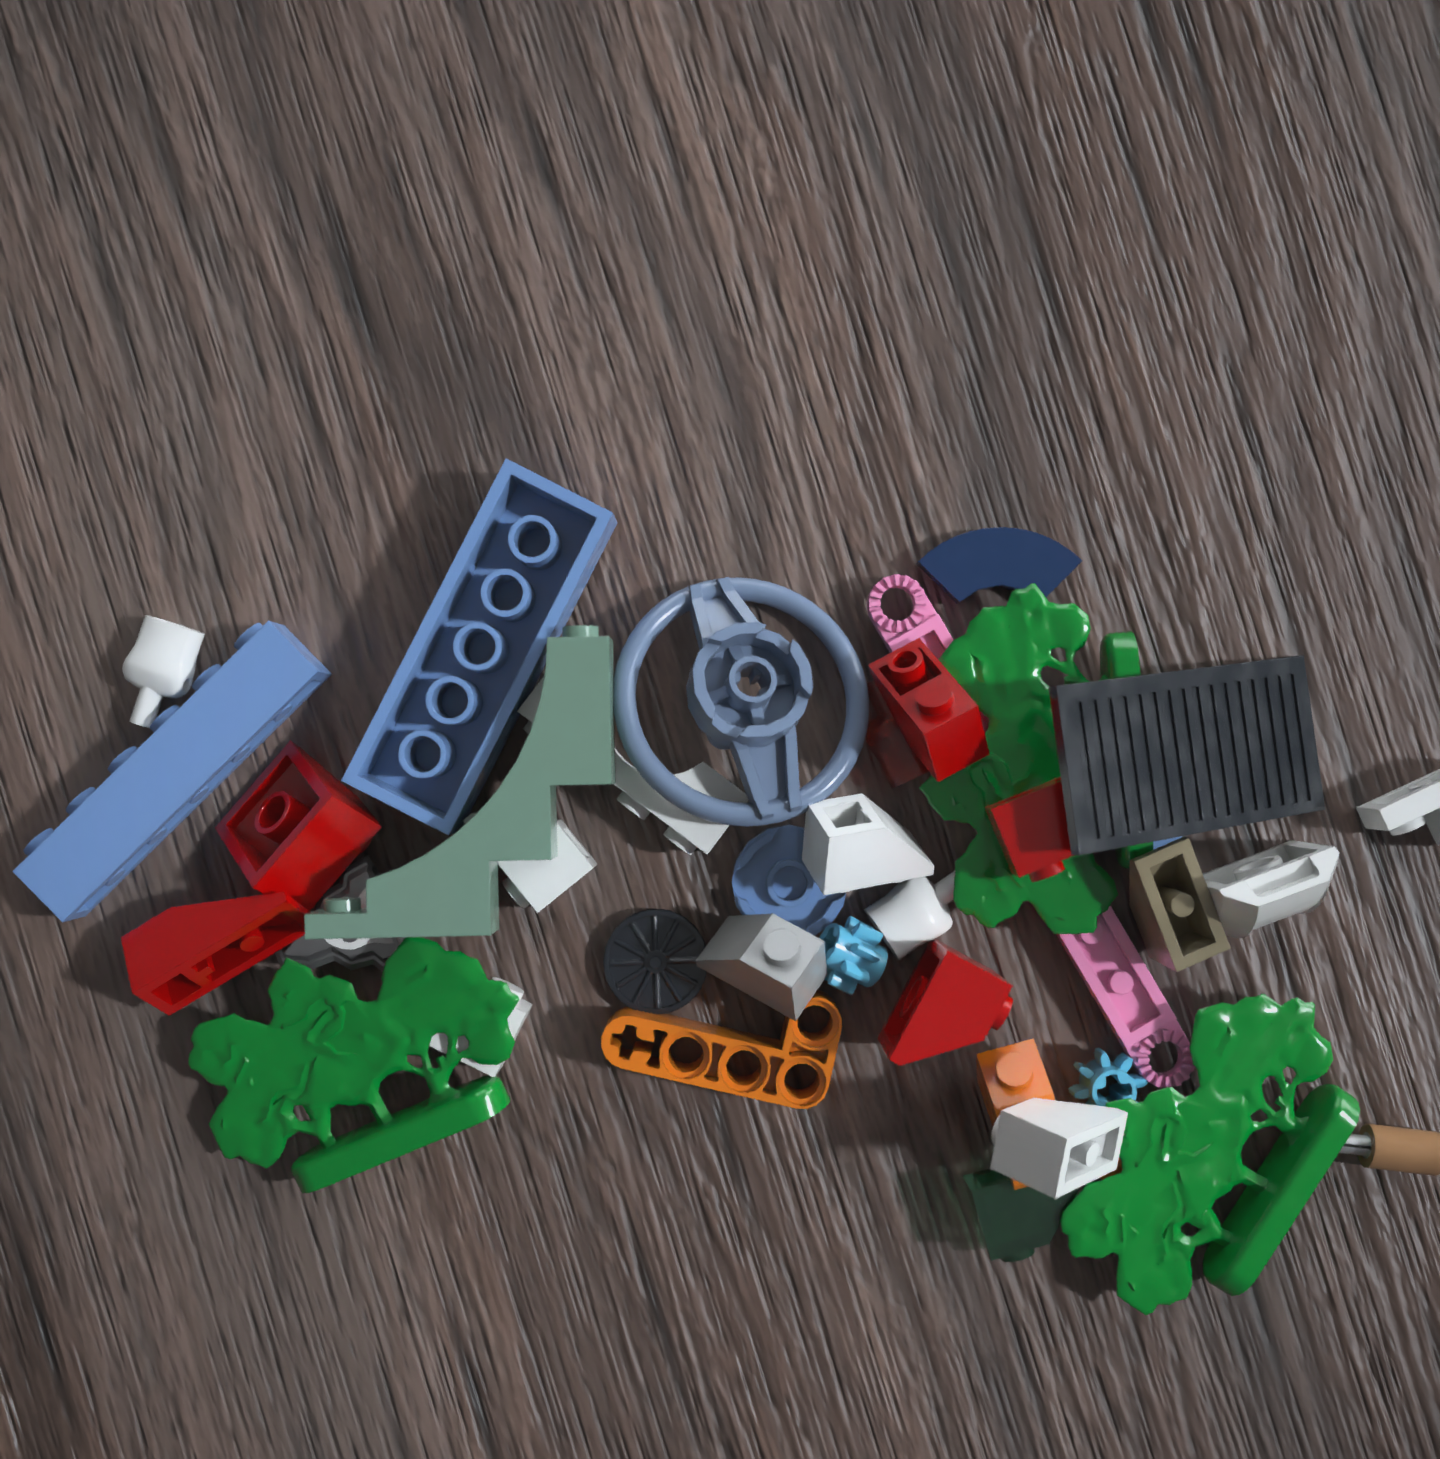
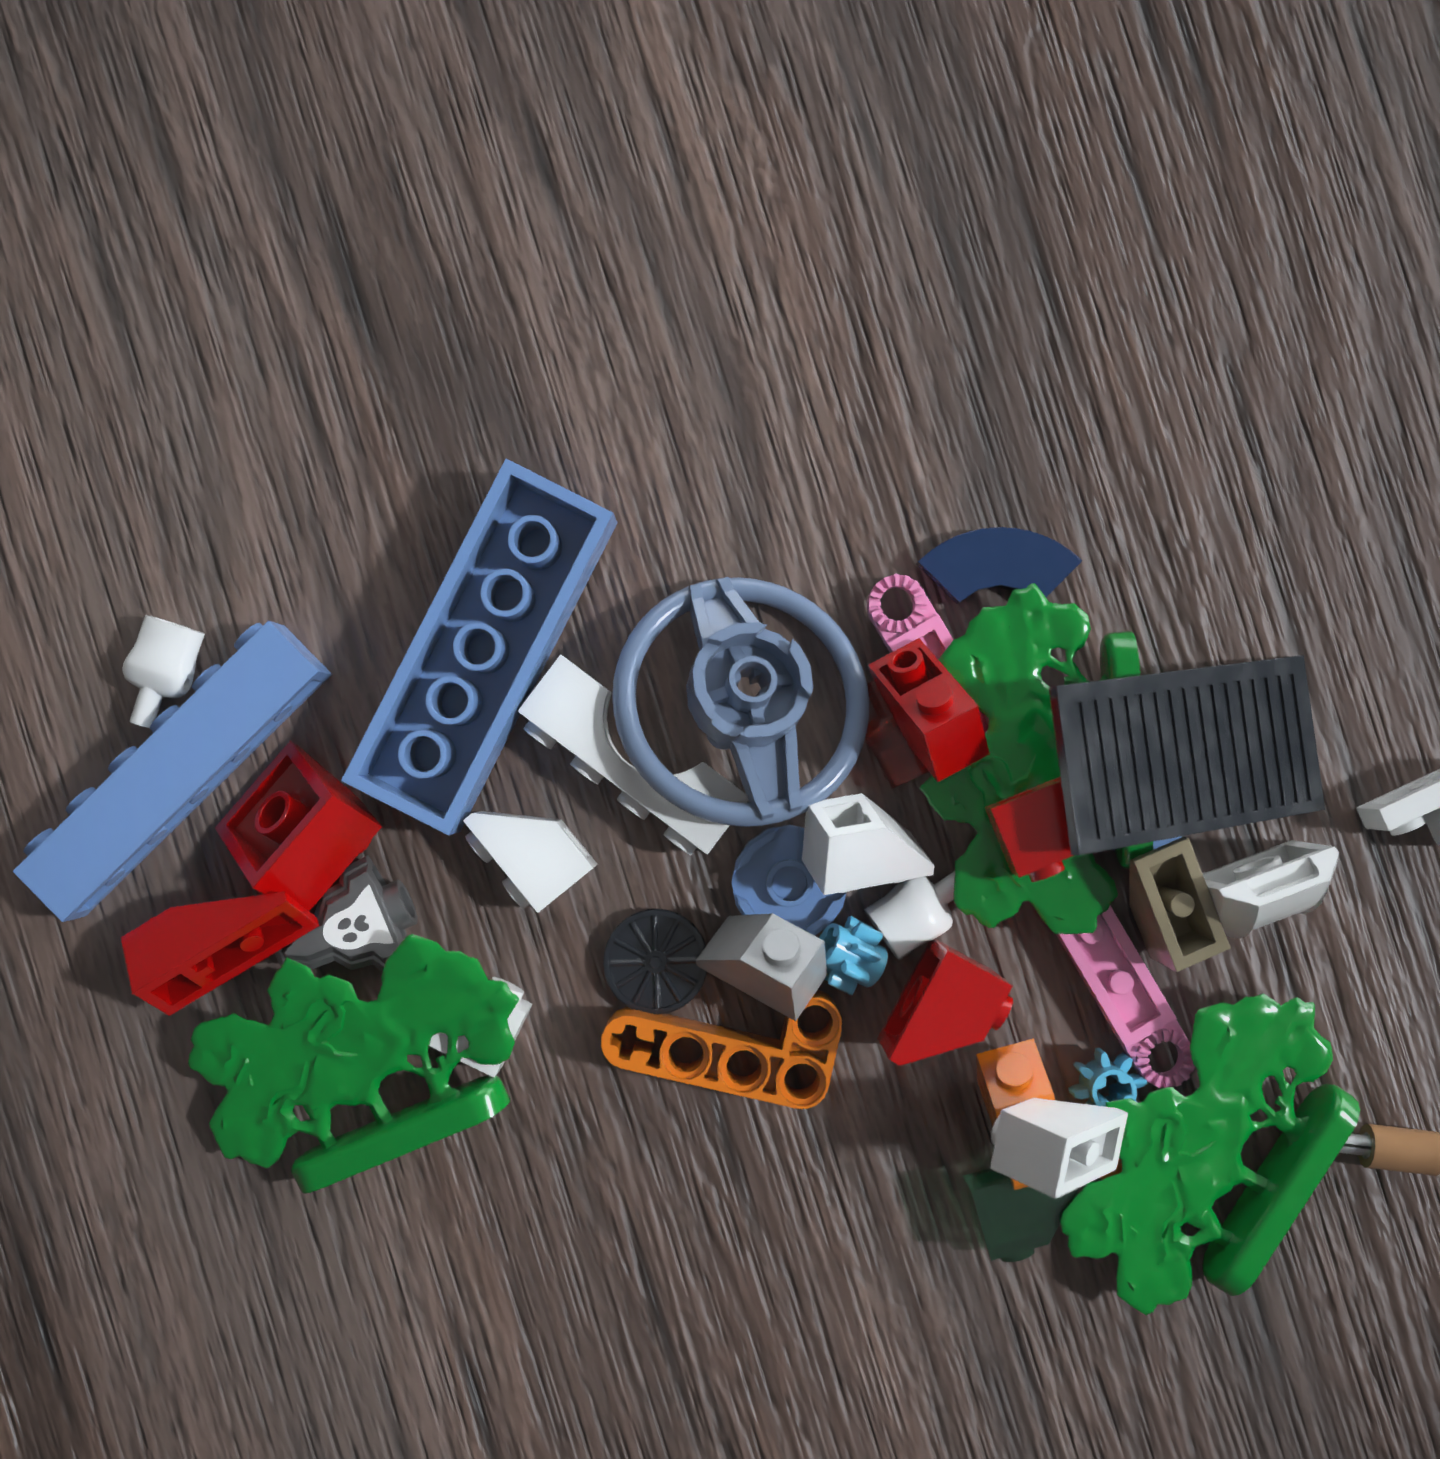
sand green arch [304,625,616,939] -> none

